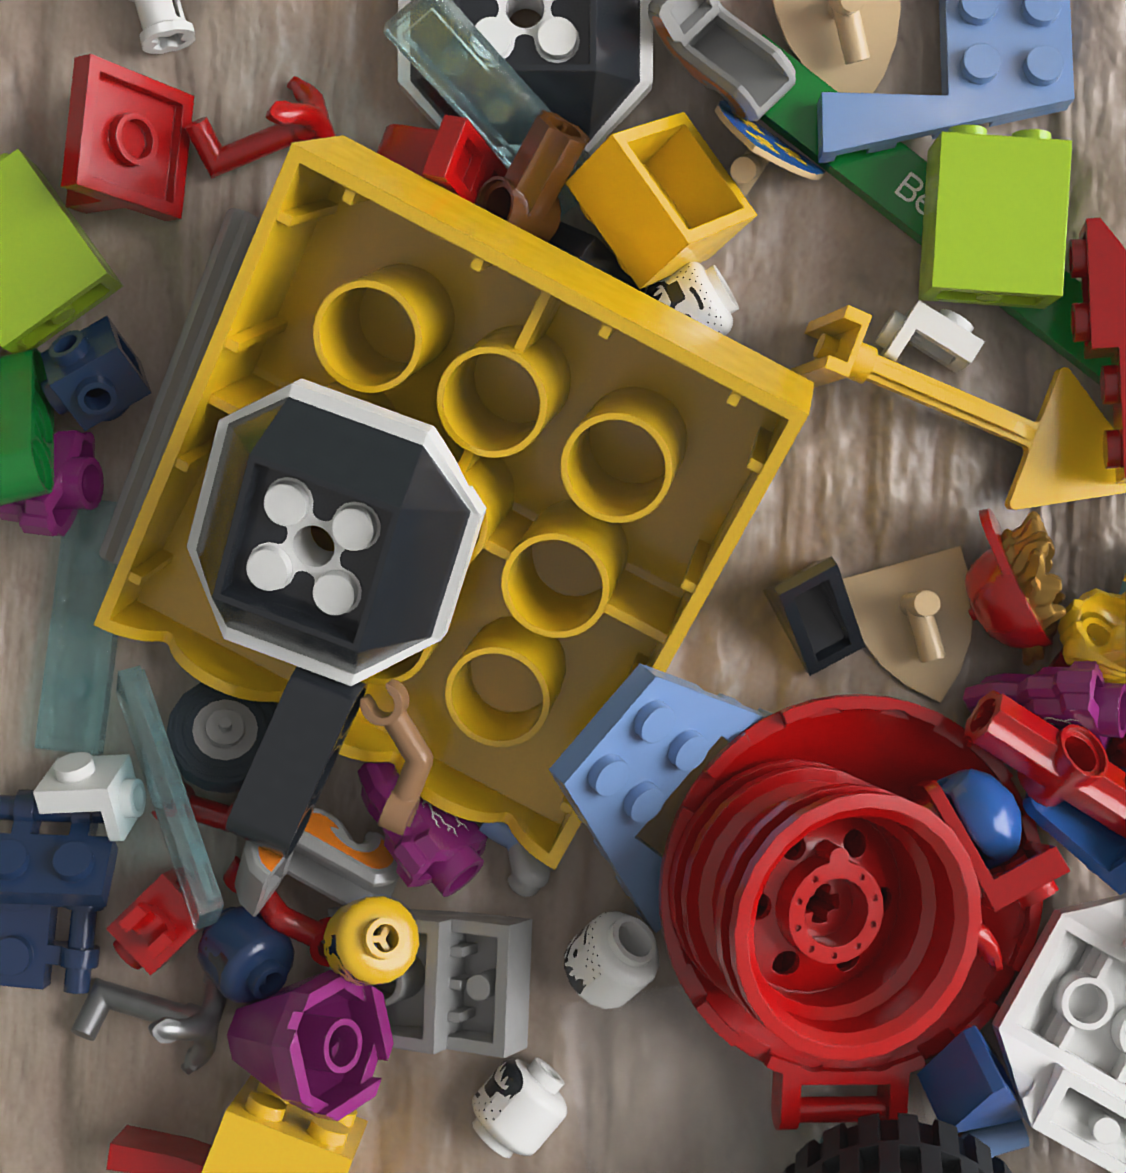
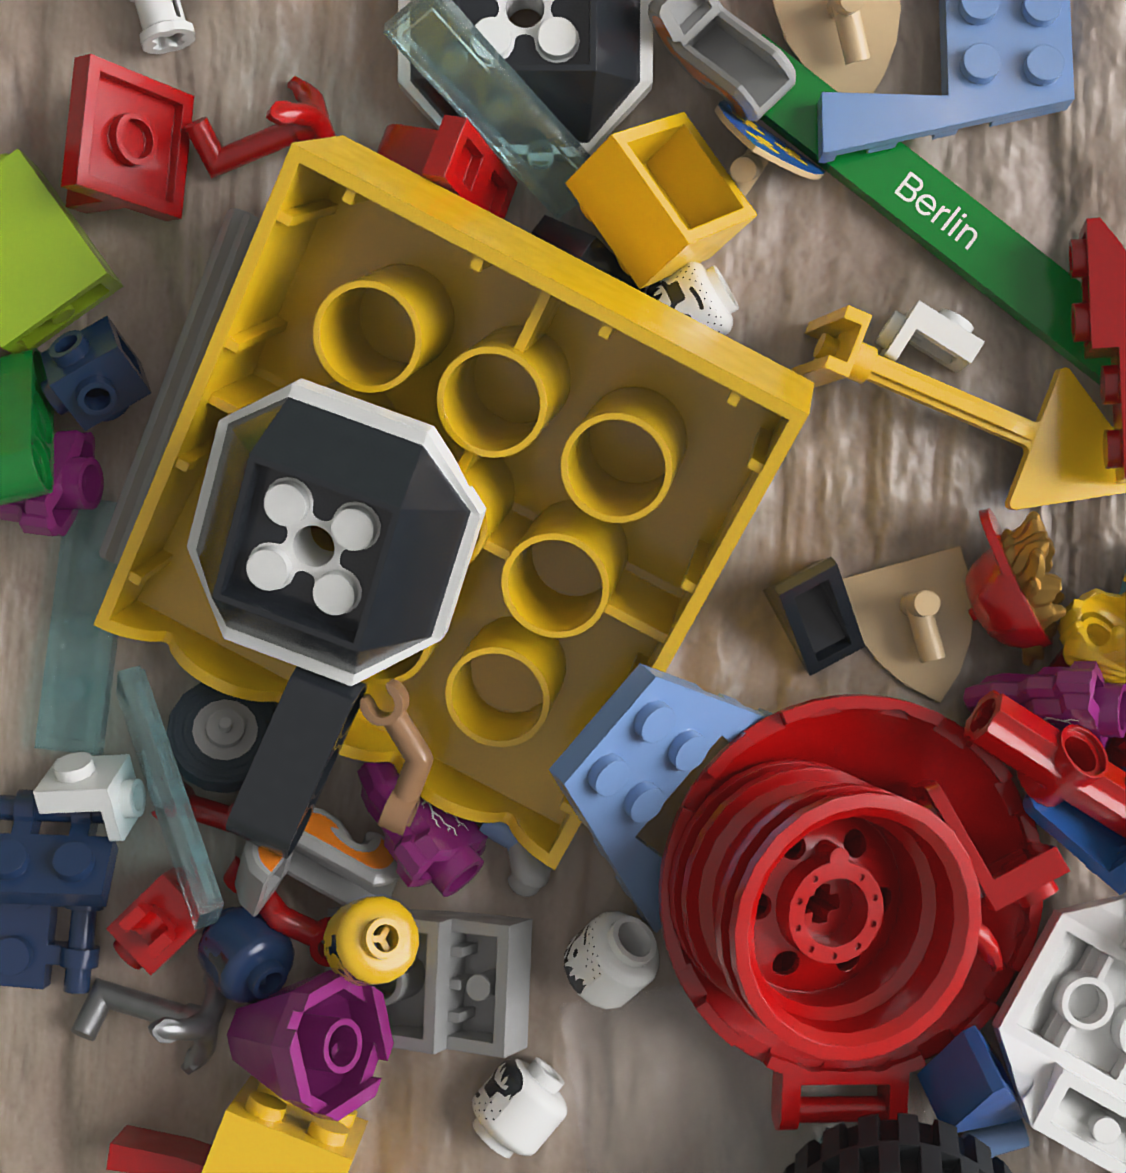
reddish brown piece [475,110,590,242] -> none
lime brick [918,125,1072,309] -> none
blue hair [937,769,1022,870] -> none

